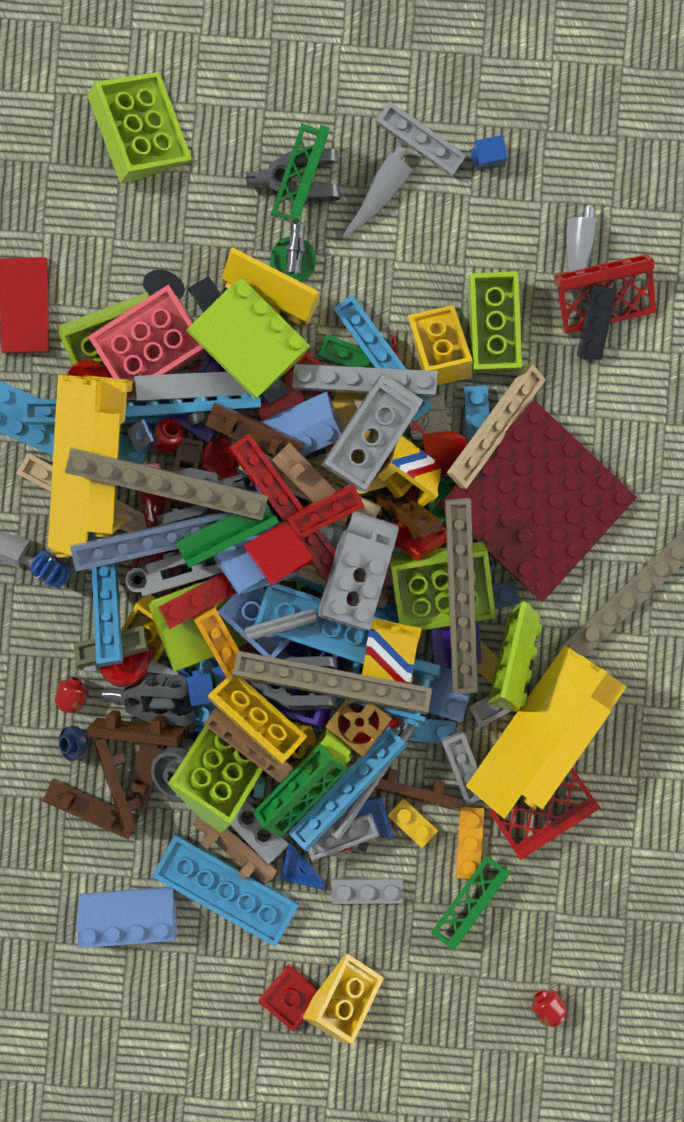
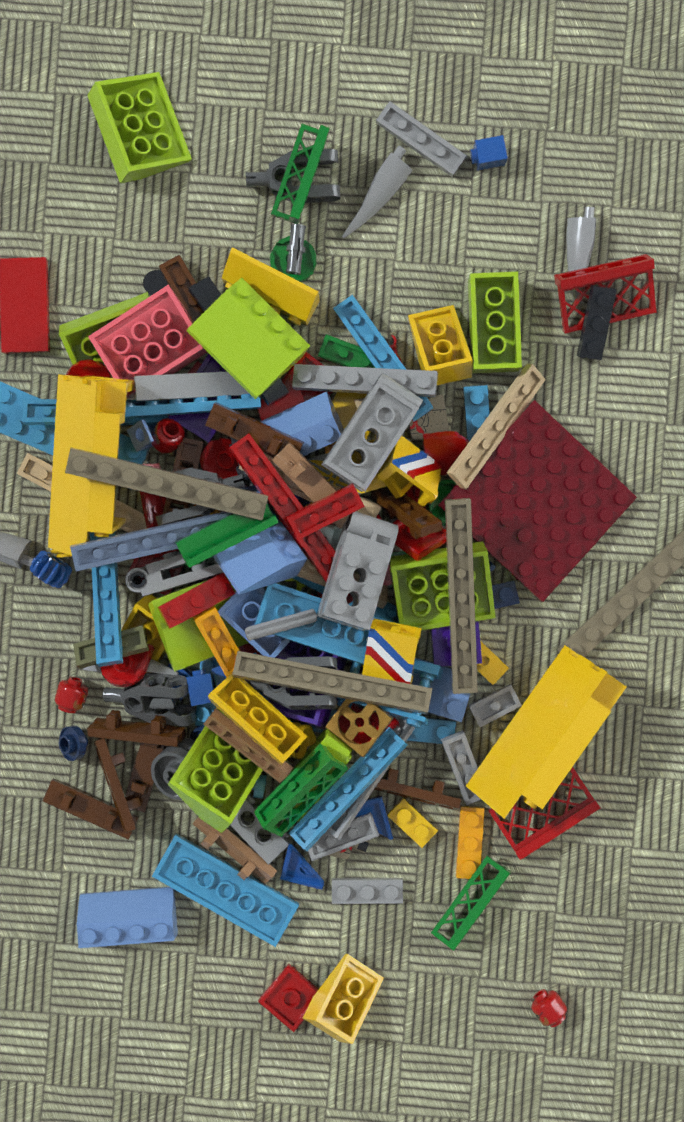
pearl dark grey tile [188,411,211,426] -> none
red tile [244,520,313,587] -> none
lime slope [488,601,542,711] -> none
none -> reddish brown plate [159,255,203,322]

